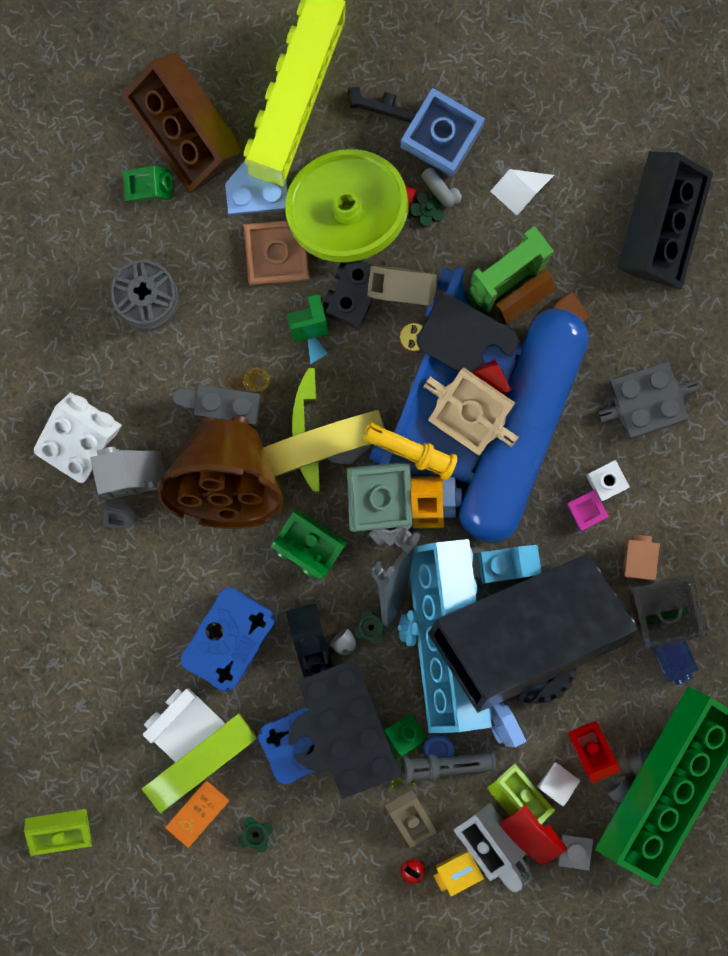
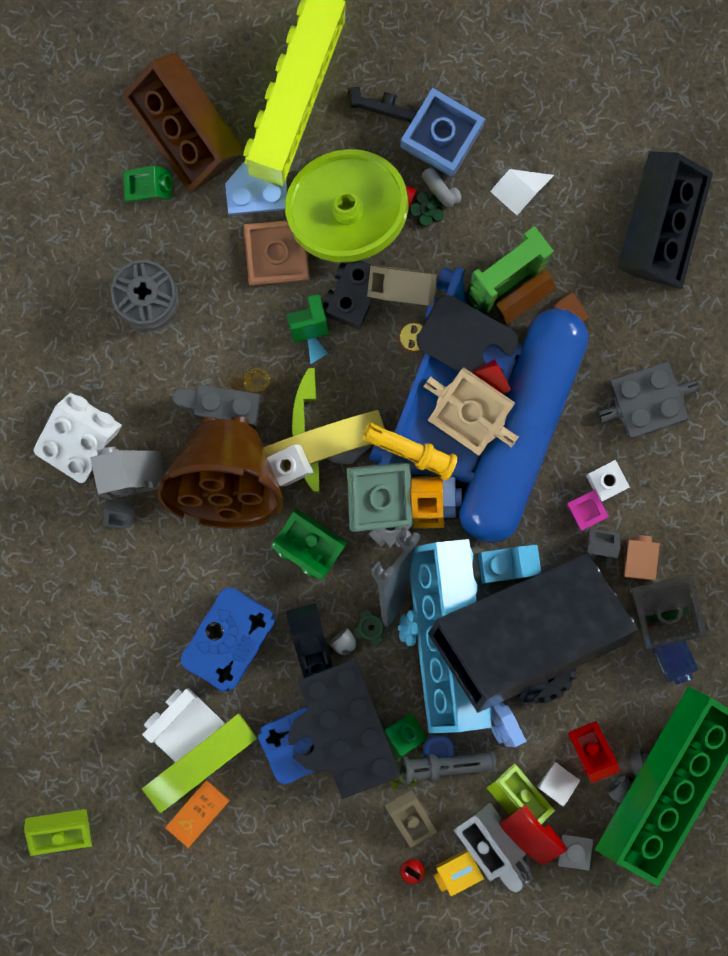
dark green plate [238,817,273,852] -> none
none -> white plate [267,444,314,486]
none -> dark grey tile [587,528,620,566]

